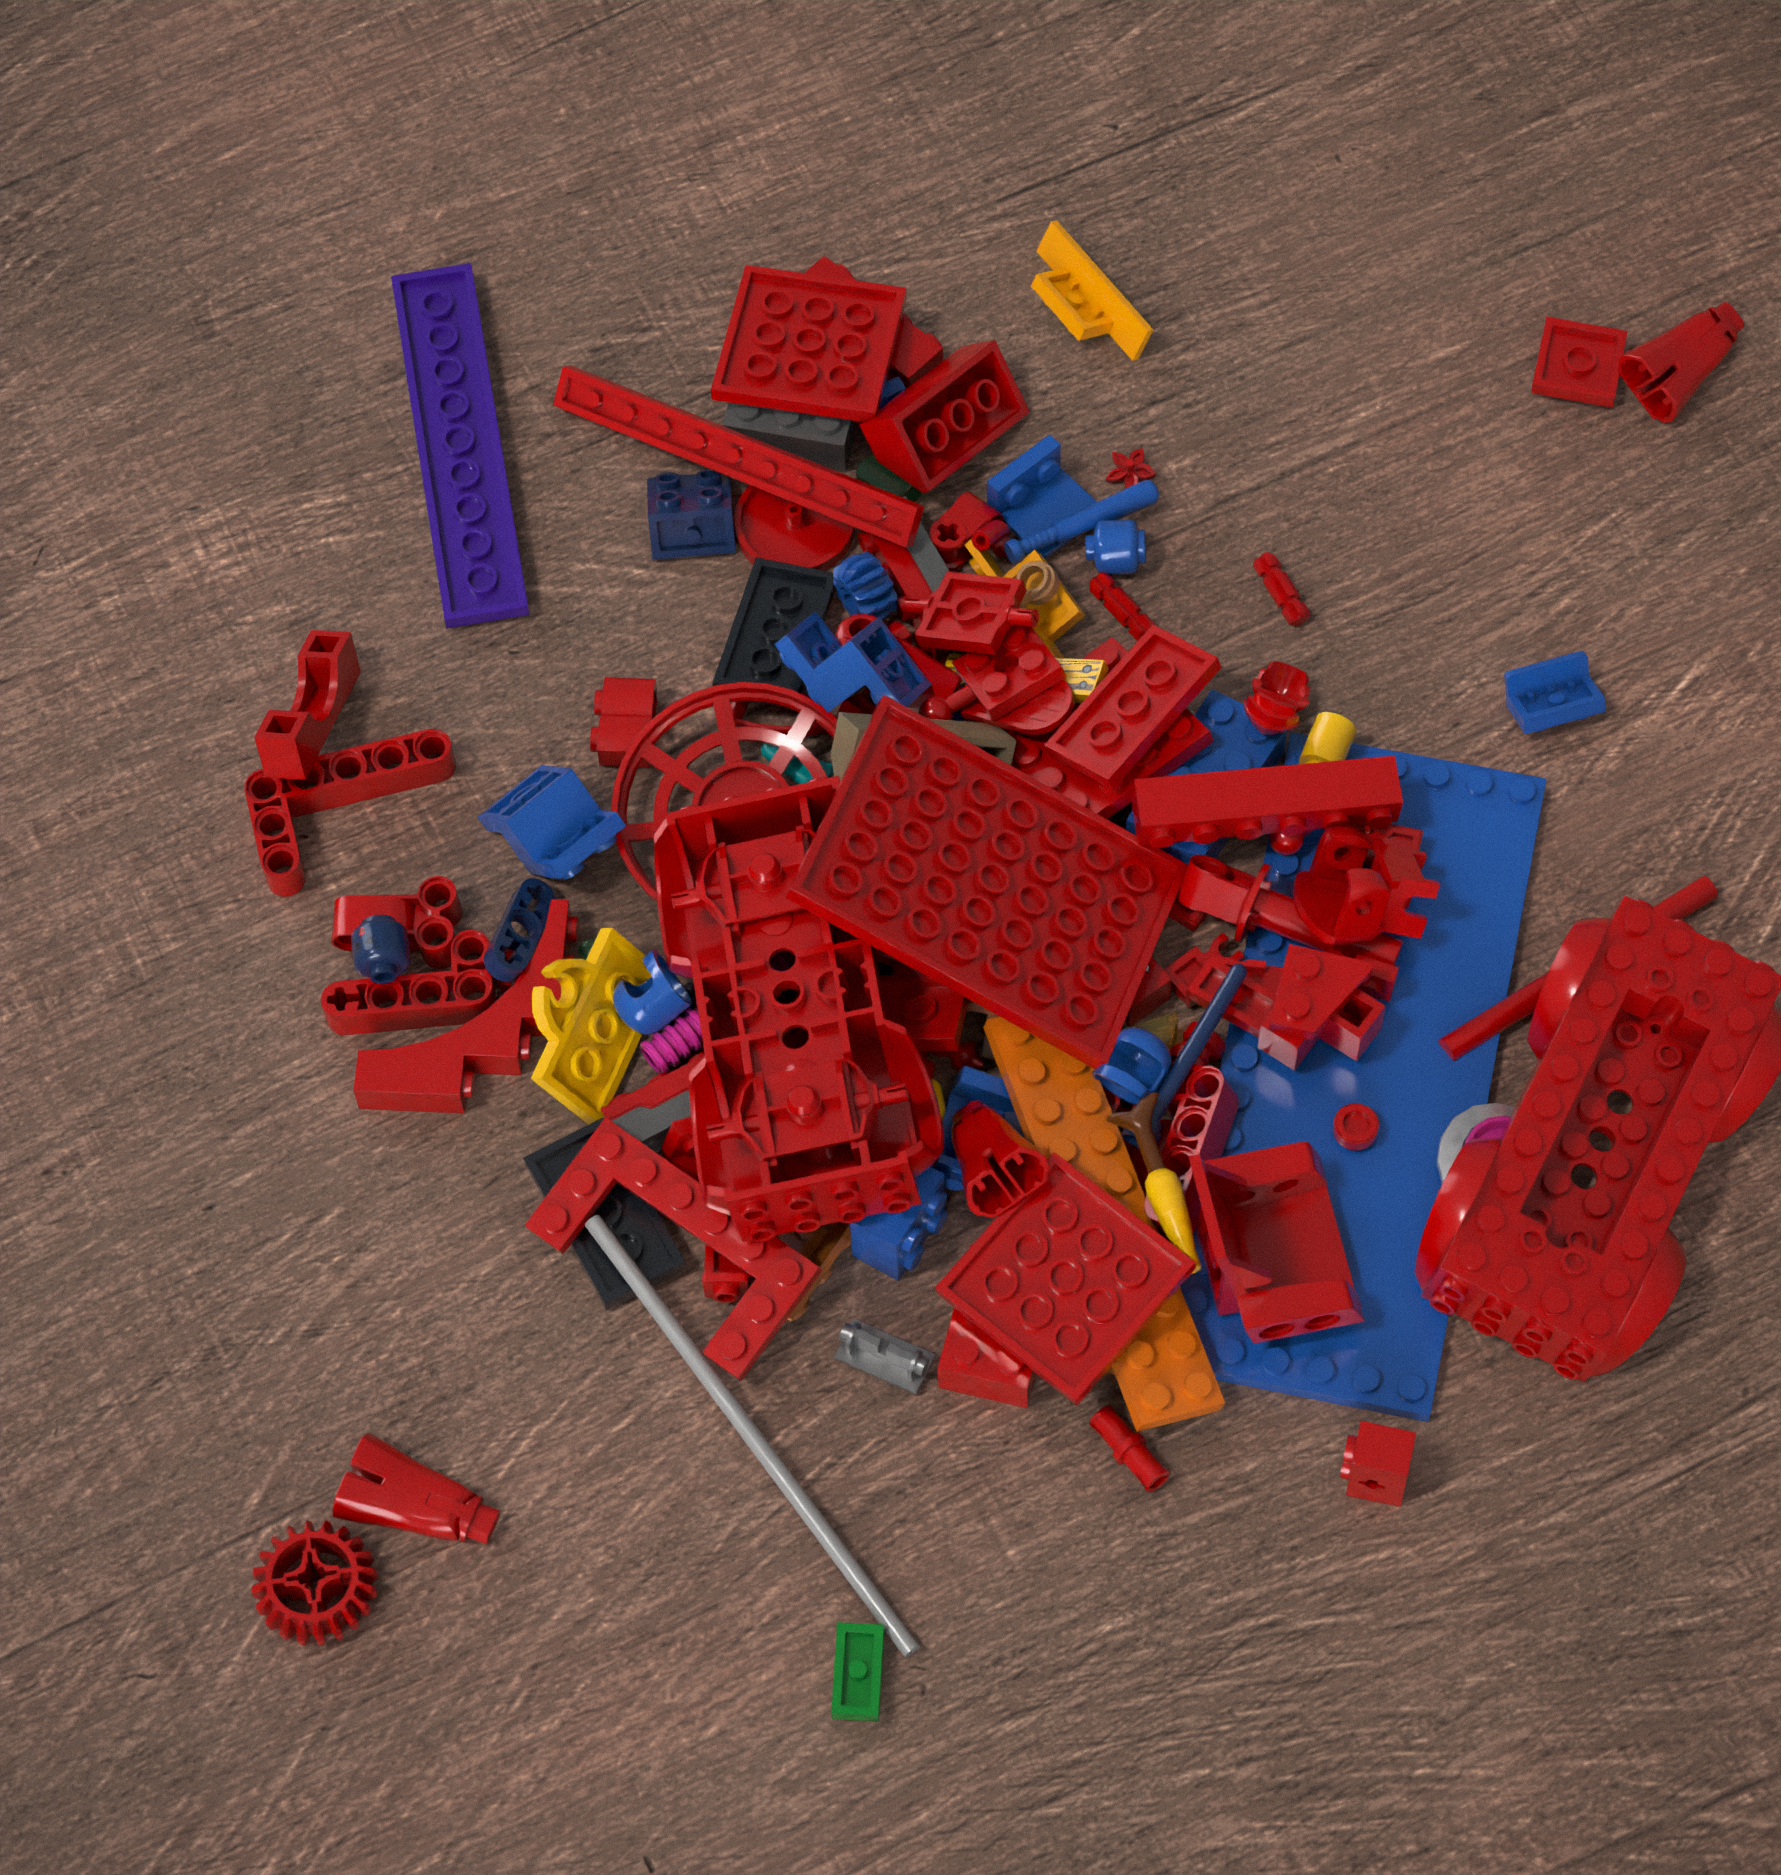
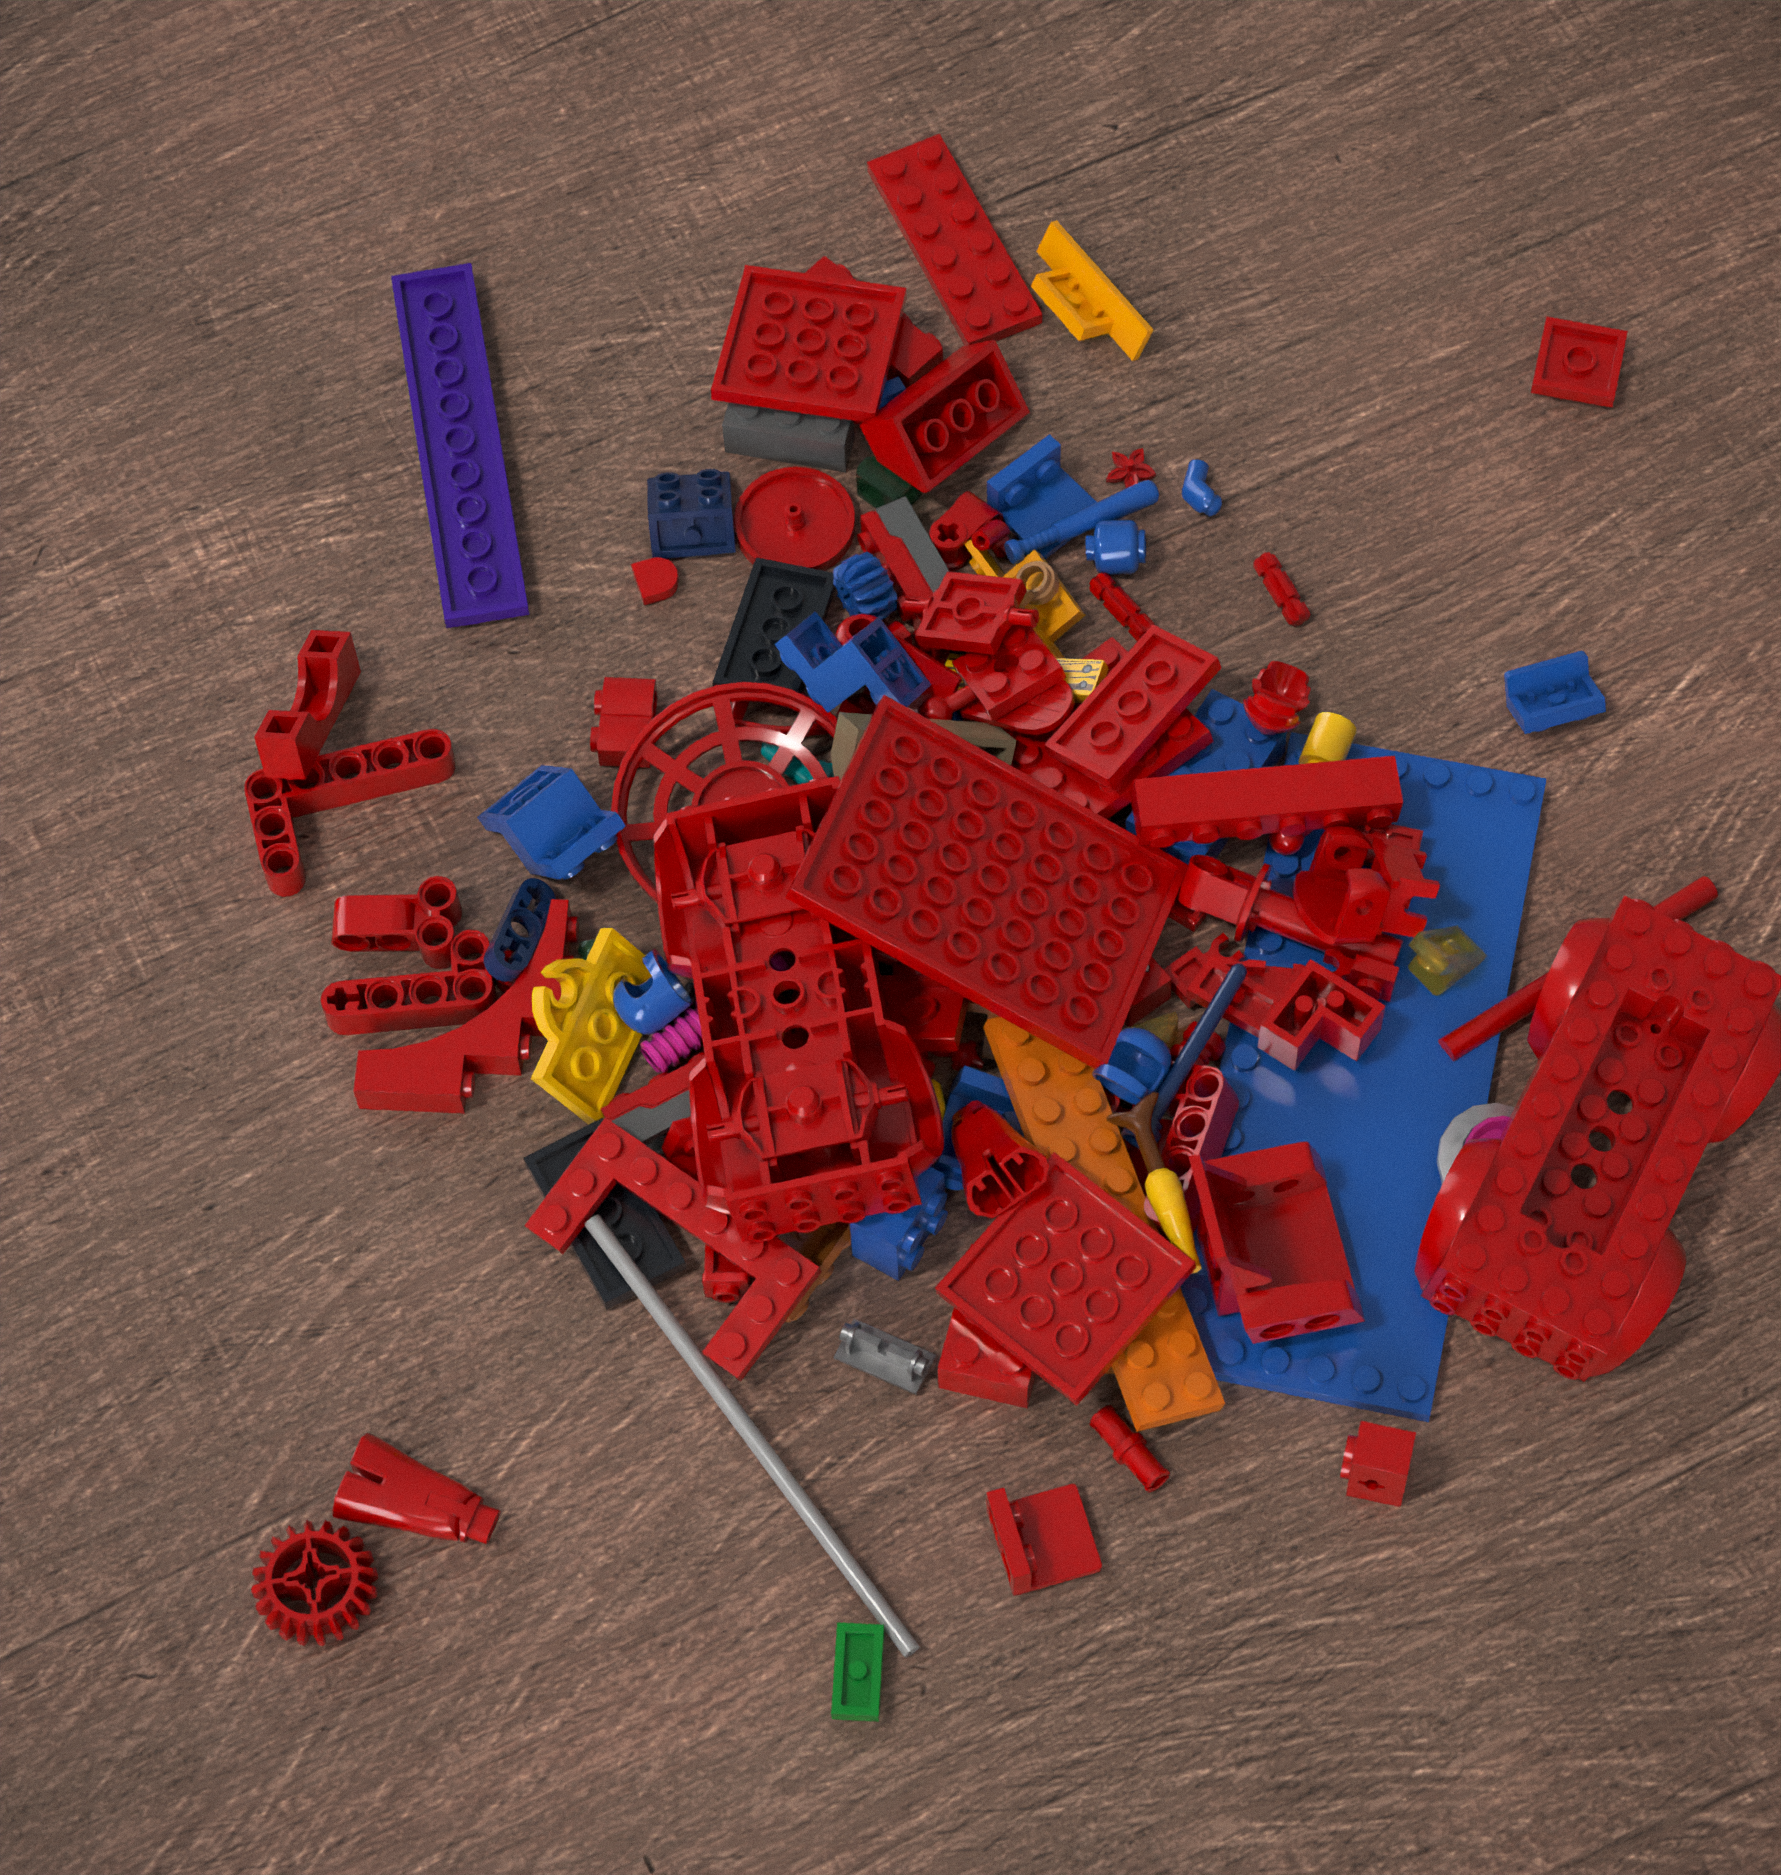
dark blue head [351,915,411,984] -> none
red plate [553,365,925,548] -> none
red wing [1269,944,1374,1040] -> none
red tile [1333,1103,1379,1151] -> none
red piece [1618,302,1744,423] -> none
none -> red tile [631,557,679,606]
none -> red plate [867,134,1042,346]
none -> red bracket [986,1484,1102,1596]
none -> blue arm [1182,459,1222,516]
none -> clear yellow slope [1408,926,1487,996]

